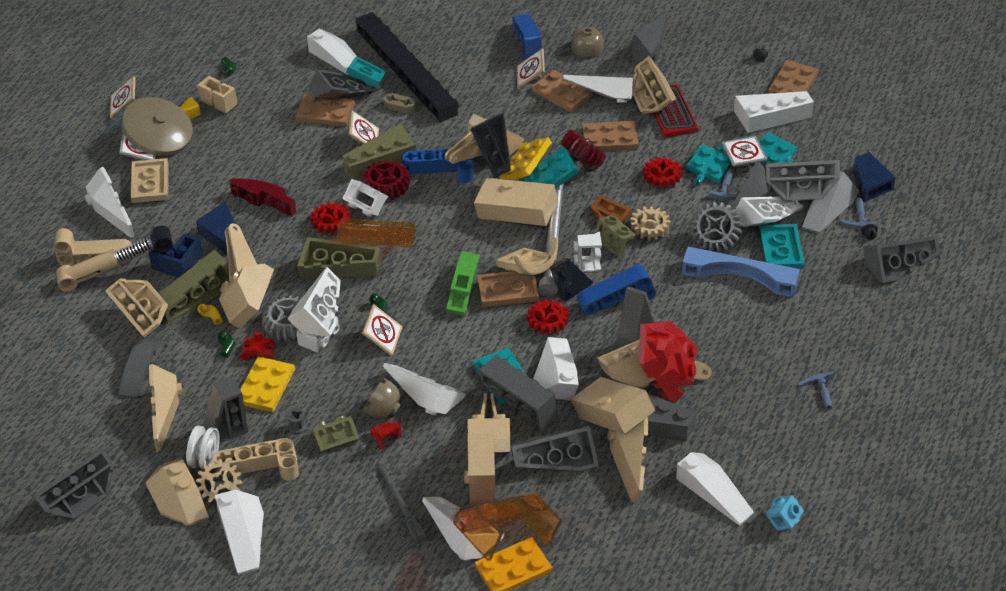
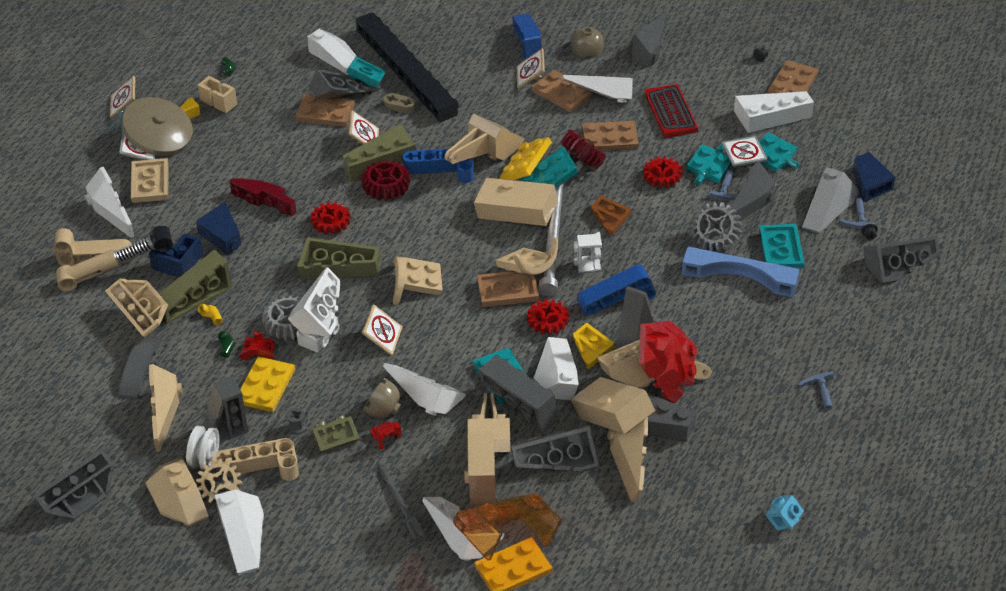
tan slope [219,223,274,328] -> none
clear orange fence [337,218,415,247] -> none
white window [342,179,389,217] -> none
dark green arm [369,294,388,313] -> none
bright green slope [446,251,480,316] -> none
black wedge [470,111,511,178] -> none
black wing [550,258,593,301] -> none
olive bracket [595,215,636,257] -> none
tan gear [630,206,671,240] -> none
tan wedge [632,56,676,114] -> none
white wedge [676,452,754,526] -> none
white wedge [736,196,803,227] -> none
light grey wedge [766,160,840,201] -> none
none -> tan piece [390,257,443,305]
none -> yellow wing [573,323,615,370]

